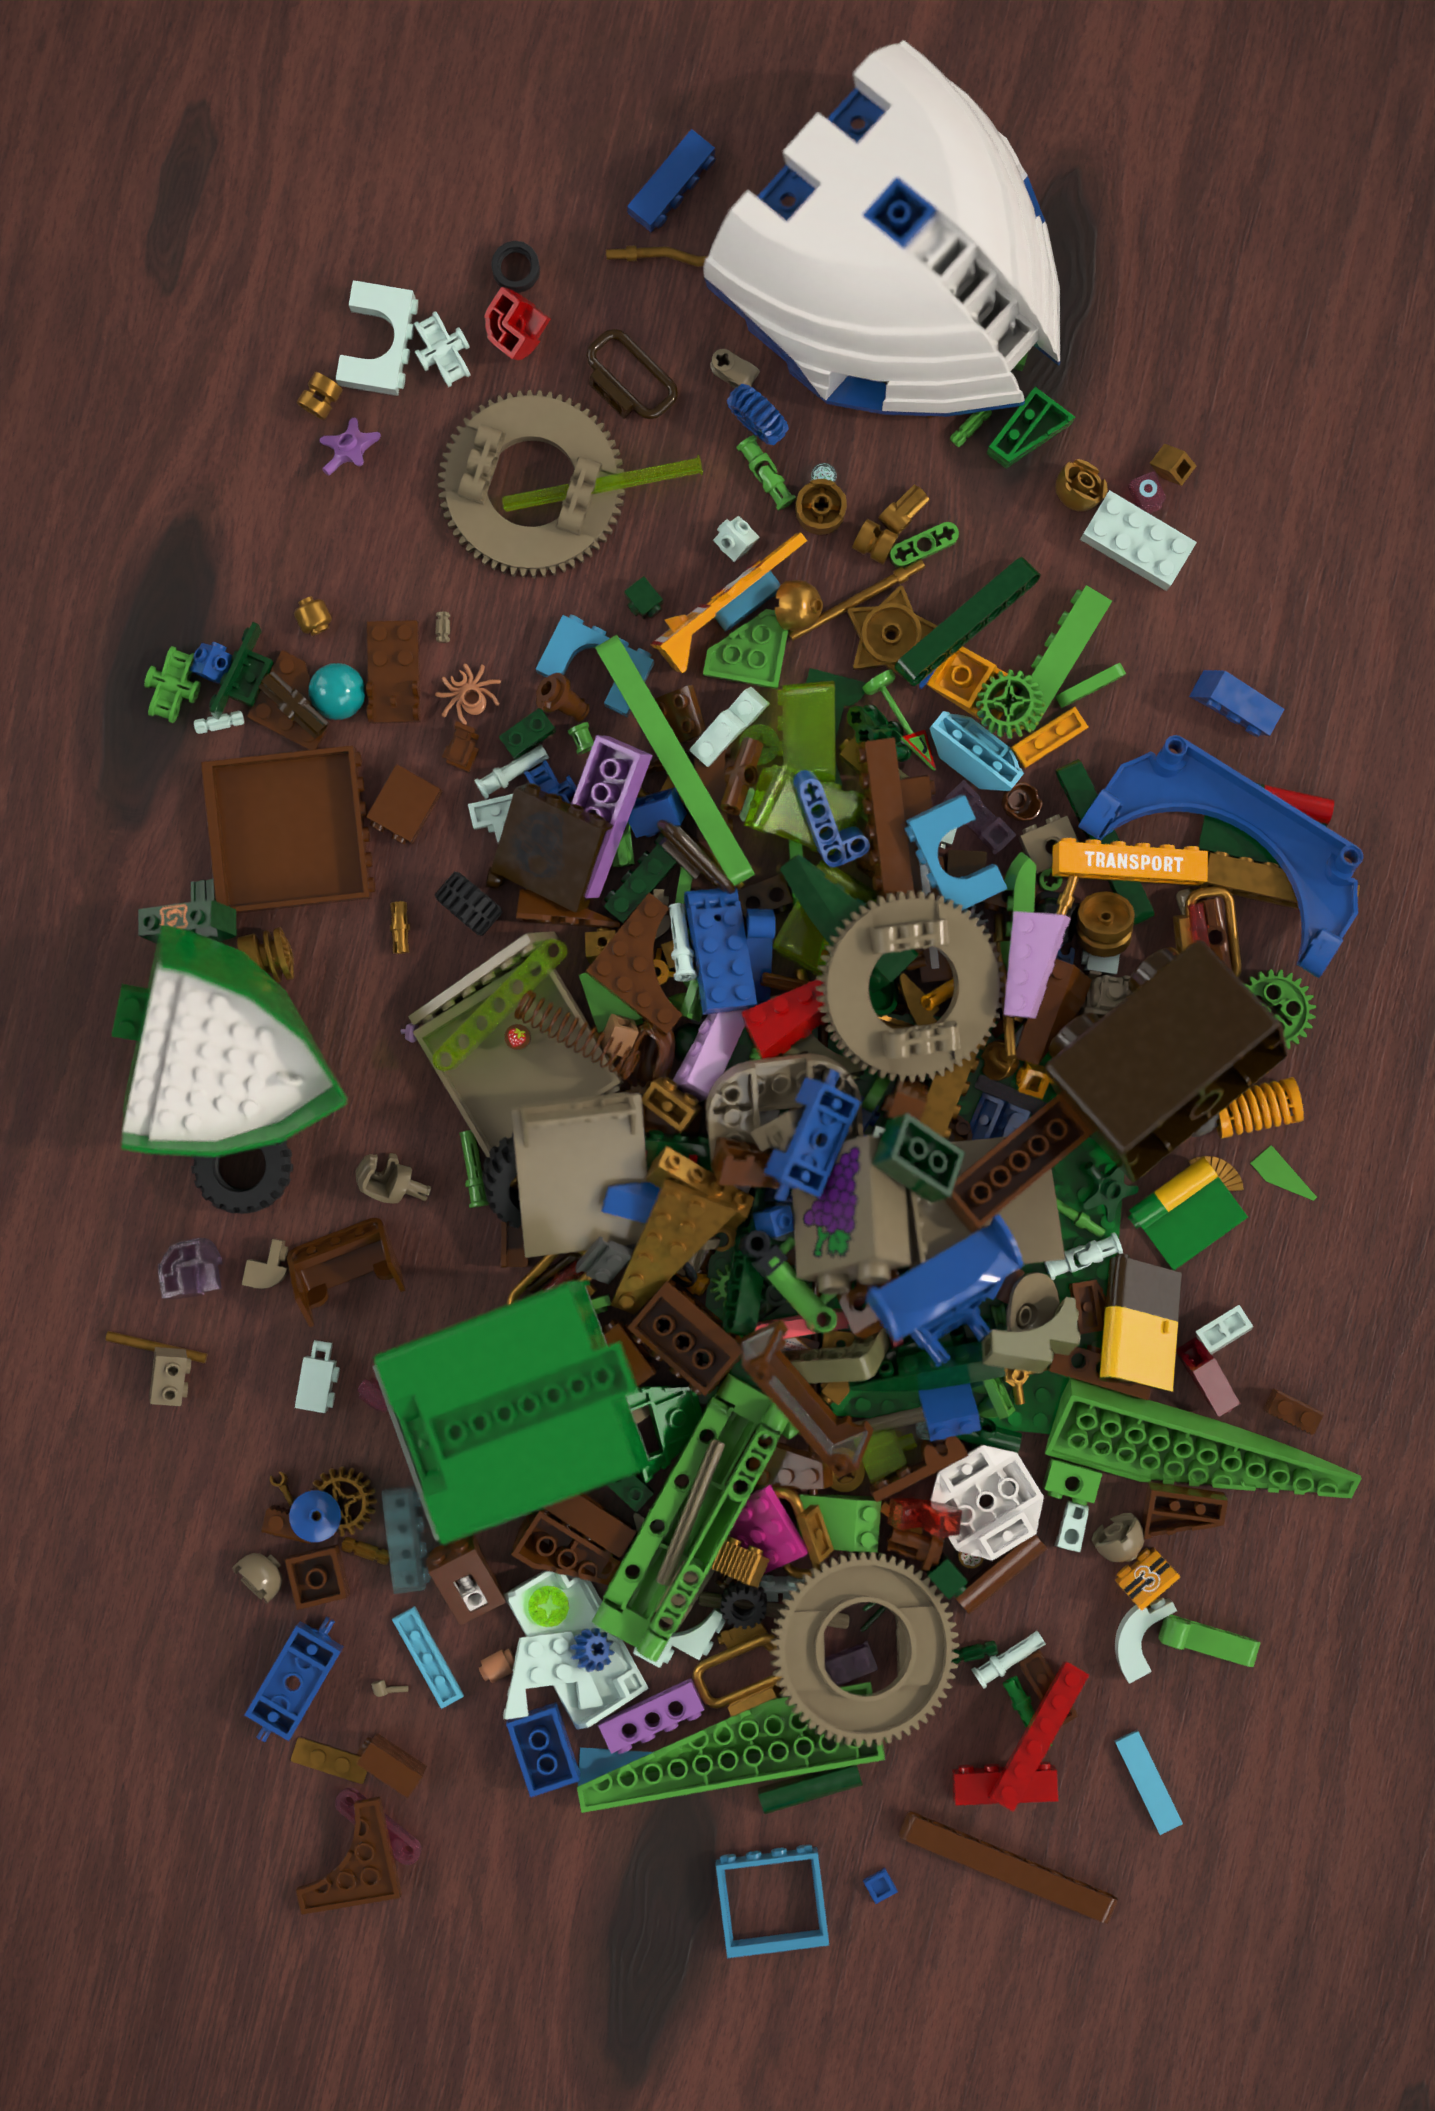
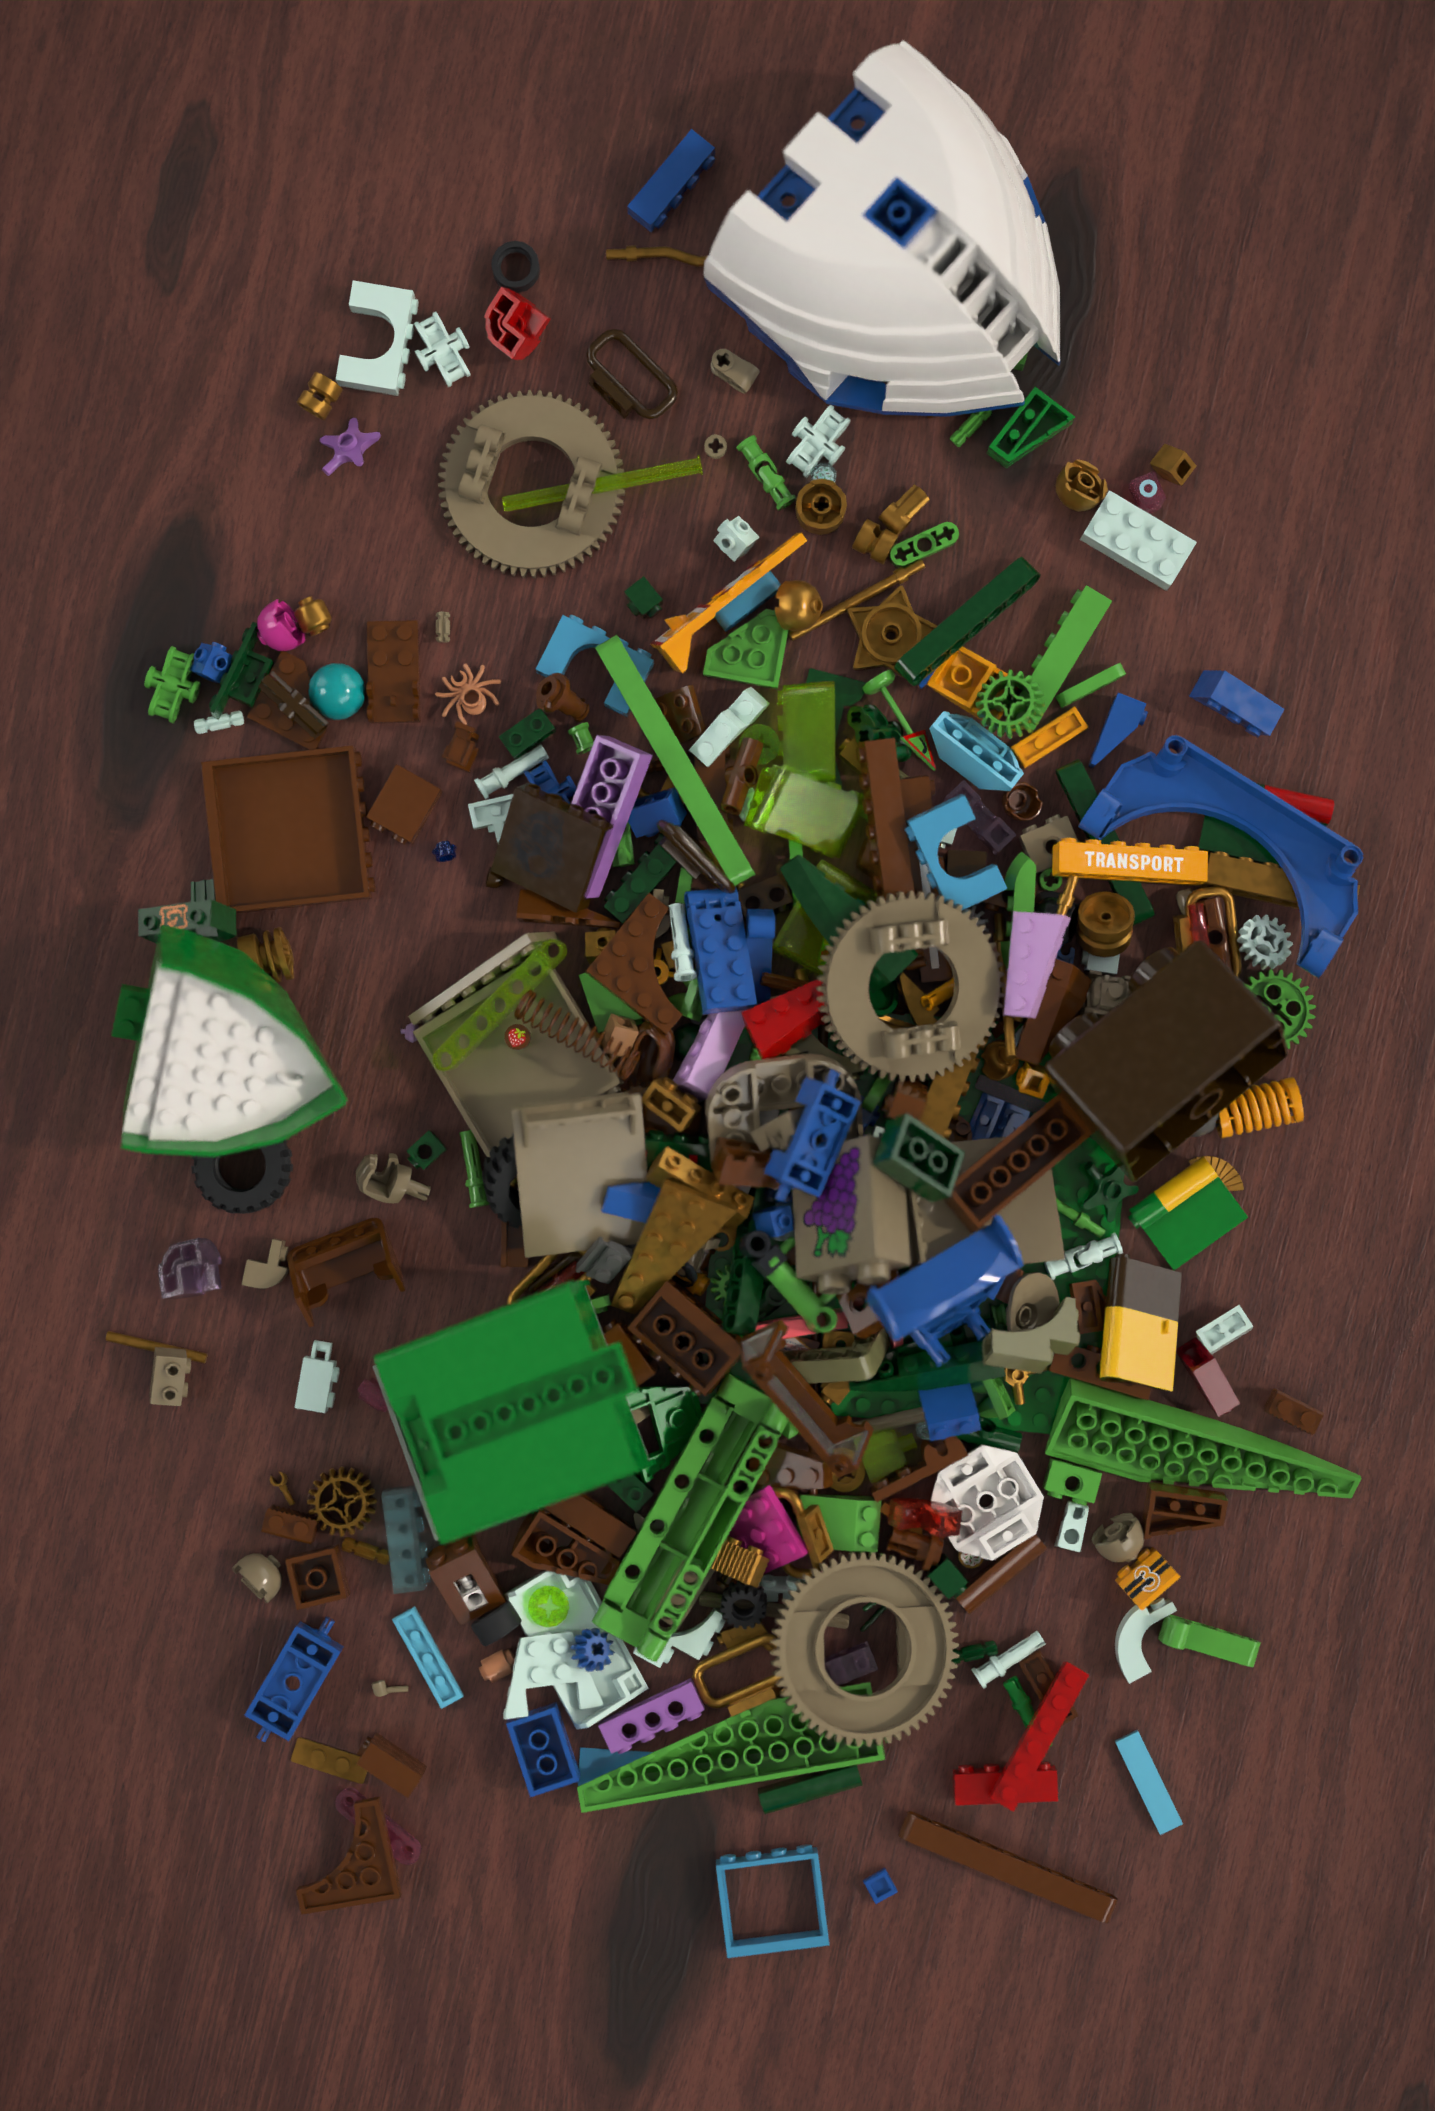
blue dish [289,1490,341,1542] -> none
pearl gold pin [390,901,410,954] -> none
black tyre [434,871,503,936] -> none
dark tan axle [656,1439,724,1586] -> none
blue gear [727,384,789,445] -> none
blue beam [793,770,870,867] -> none
bright green sticker [1250,1145,1317,1201] -> none
none -> dark pink cylinder [257,599,306,651]
none -> dark green brick [407,1130,448,1170]
none -> clear blue plate [432,841,457,862]
none -> black tyre [471,1601,522,1646]
none -> dark tan bush [704,434,727,459]
none -> light aqua axle [786,405,851,478]
none -> blue slope [1088,693,1148,768]
none -> light aqua gear [1237,915,1293,970]

